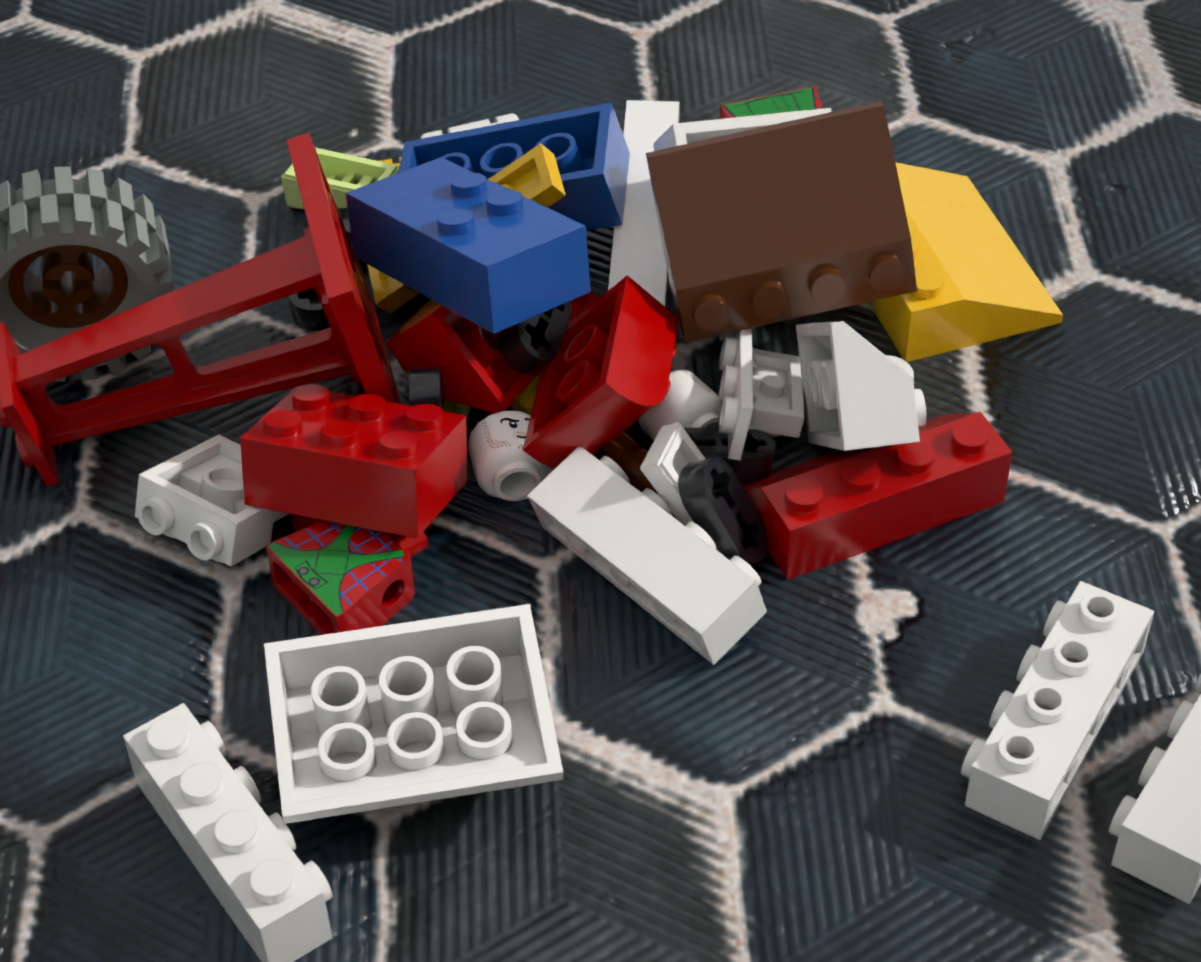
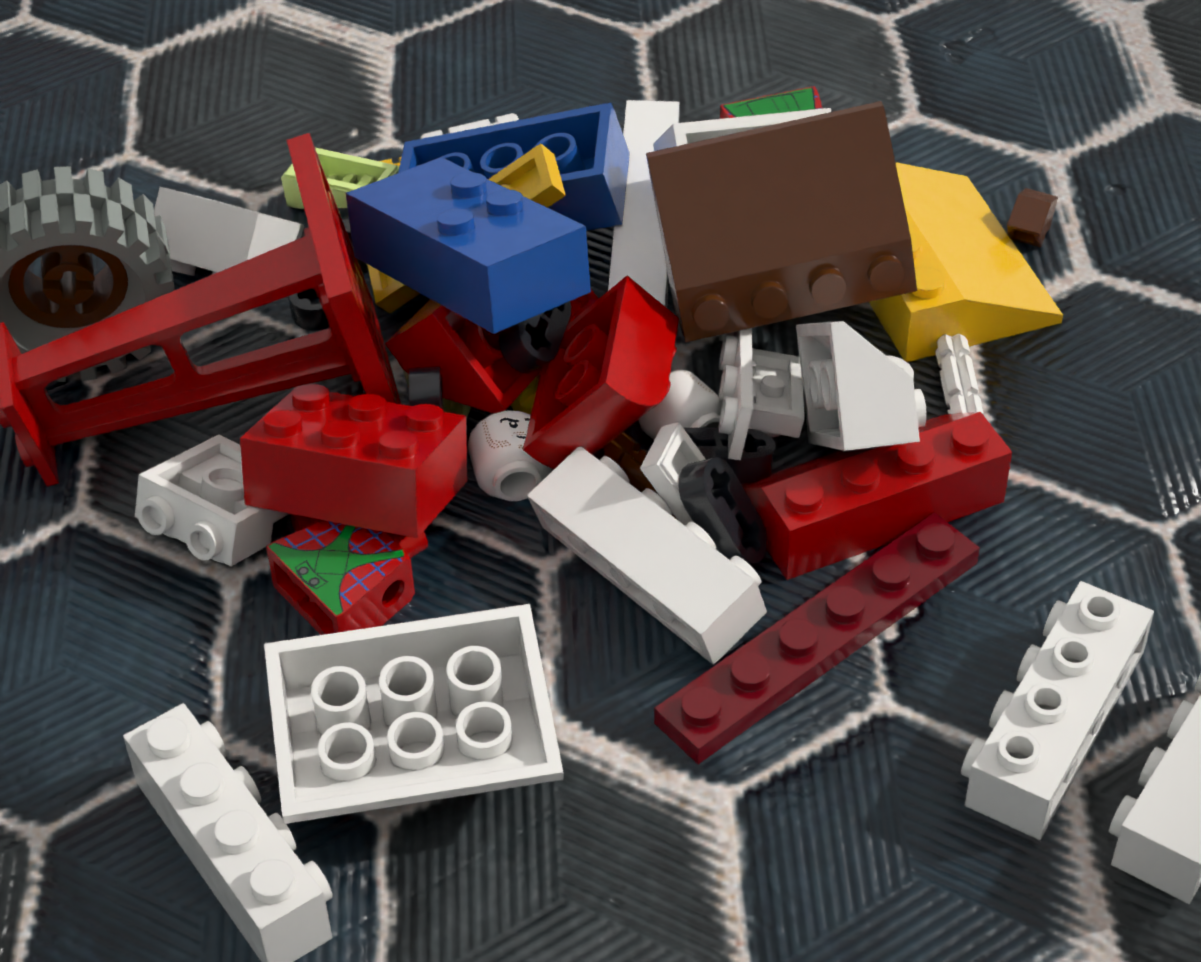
none -> white slope [154,187,304,276]
none -> dark red plate [654,512,980,765]
none -> white axle [935,333,984,414]
none -> reddish brown piece [1007,188,1058,248]

